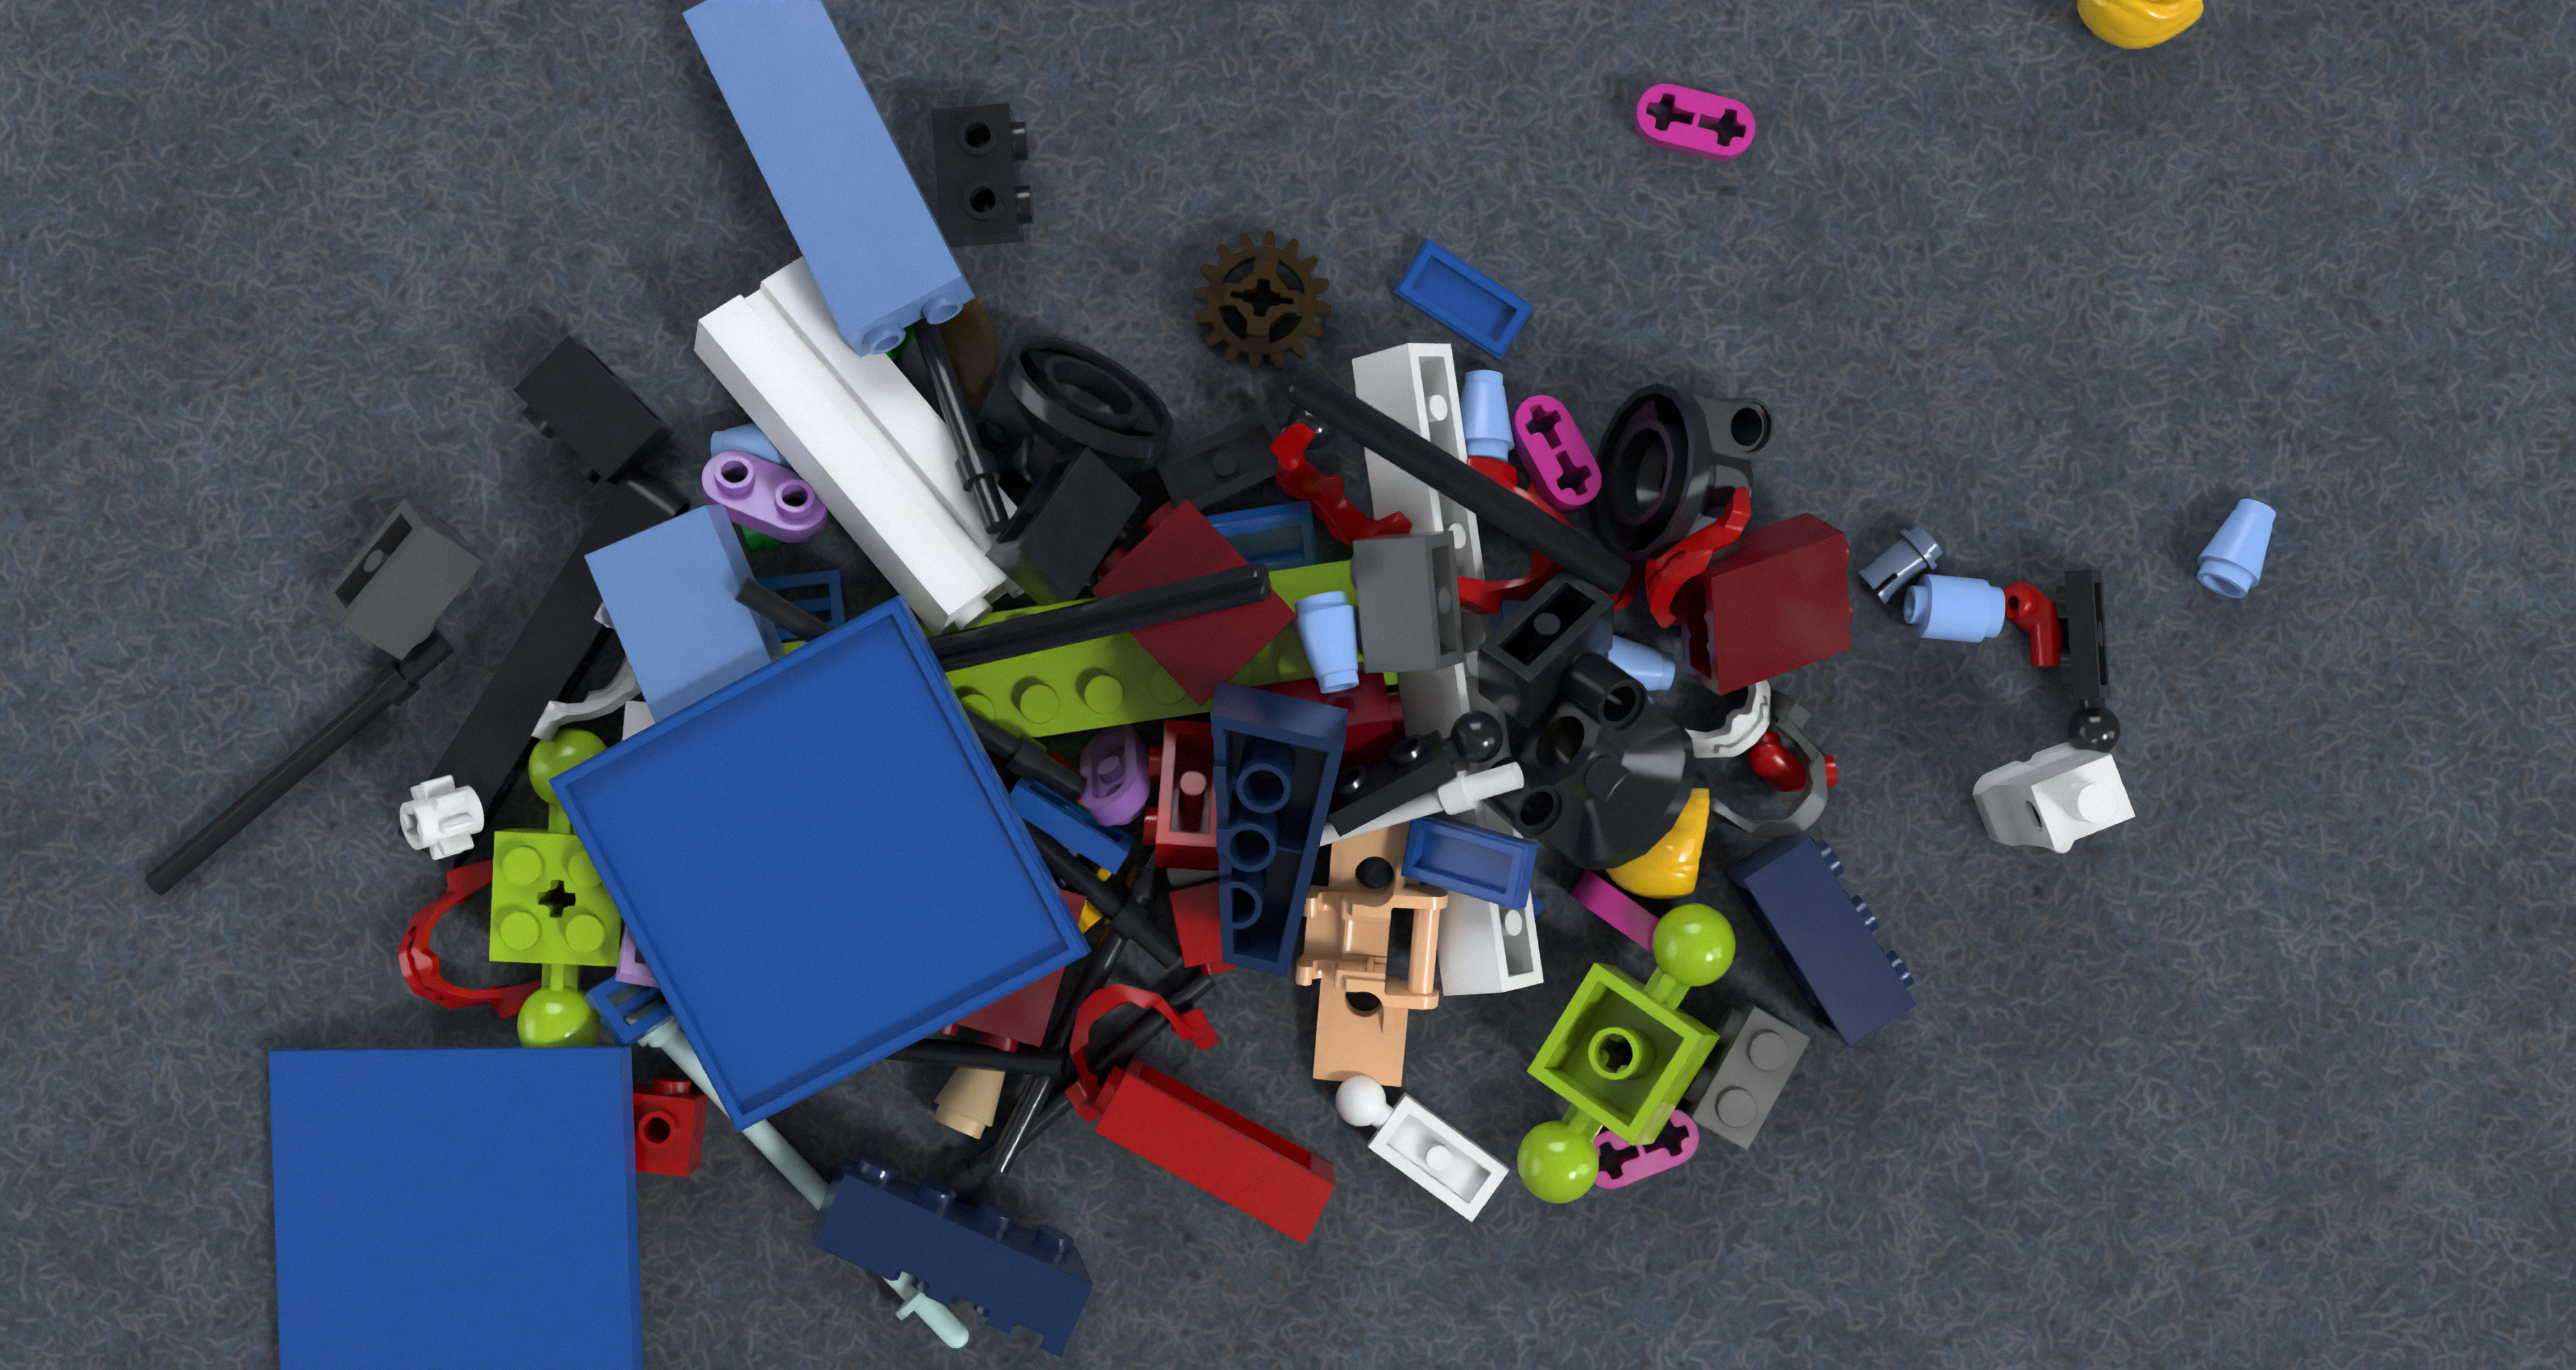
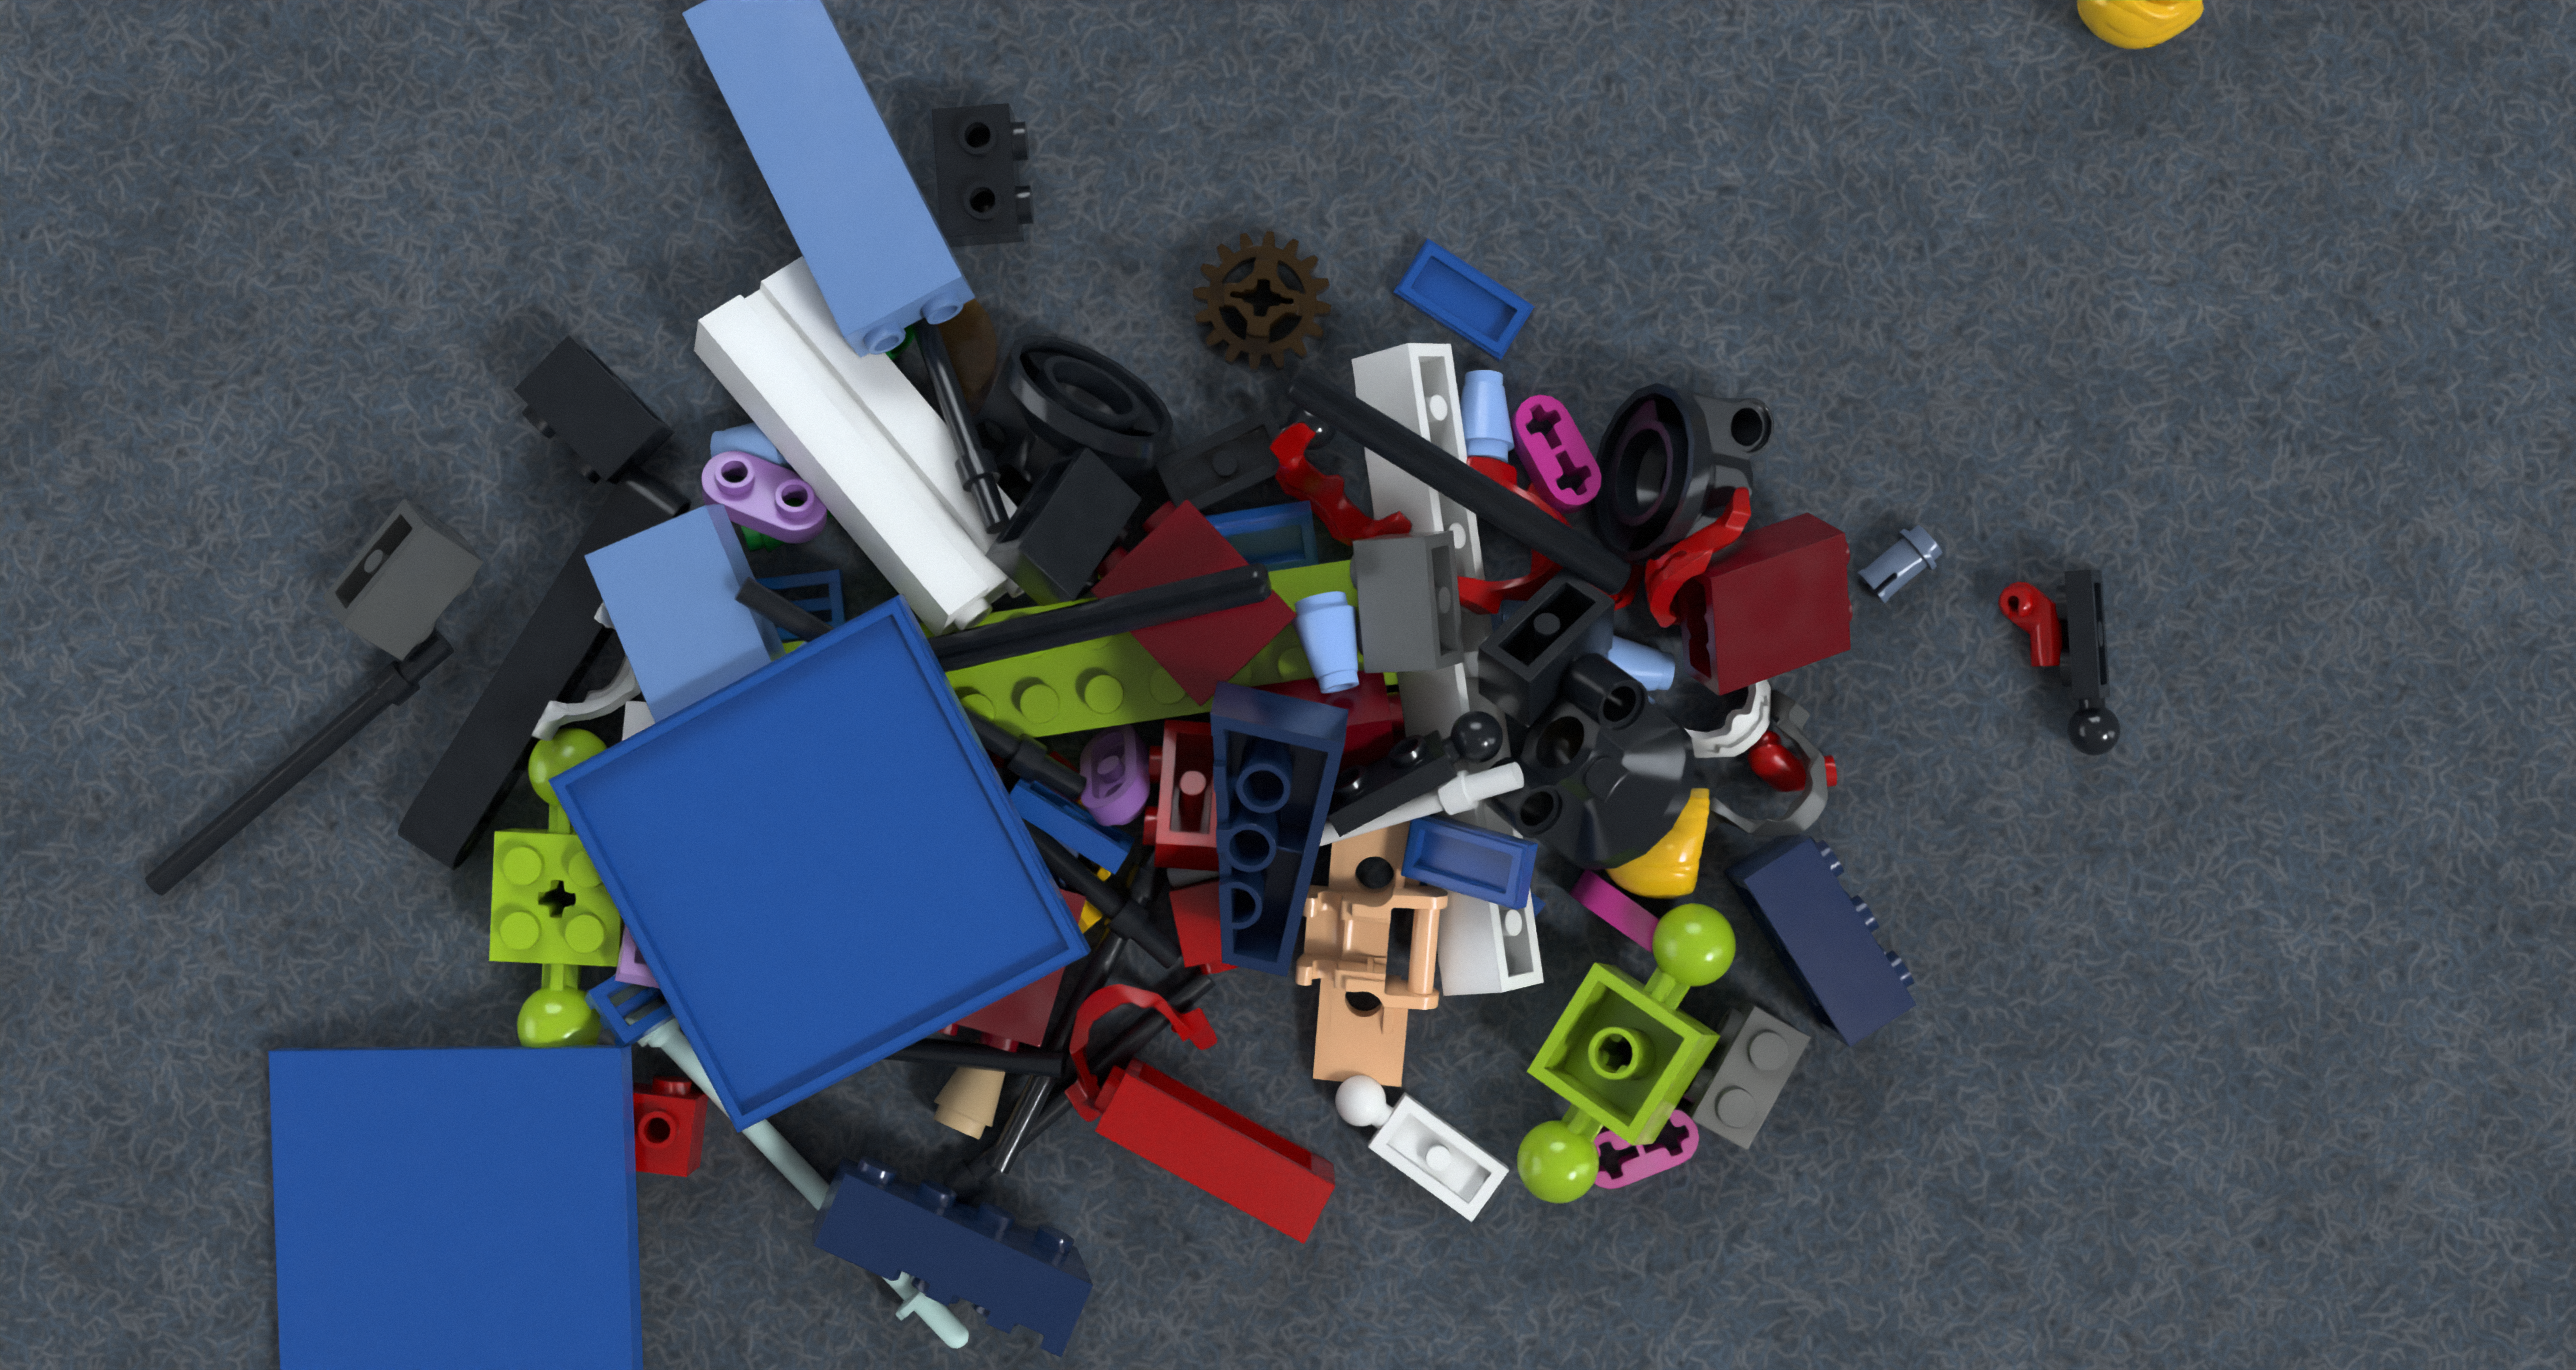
red helmet [398,857,542,1019] -> none
white gear [400,775,484,860] -> none
dark pink beam [1633,84,1756,161] -> none
light blue brick [1903,574,2005,643] -> none
white piece [1972,742,2135,853] -> none
light blue cone [2196,499,2276,598] -> none

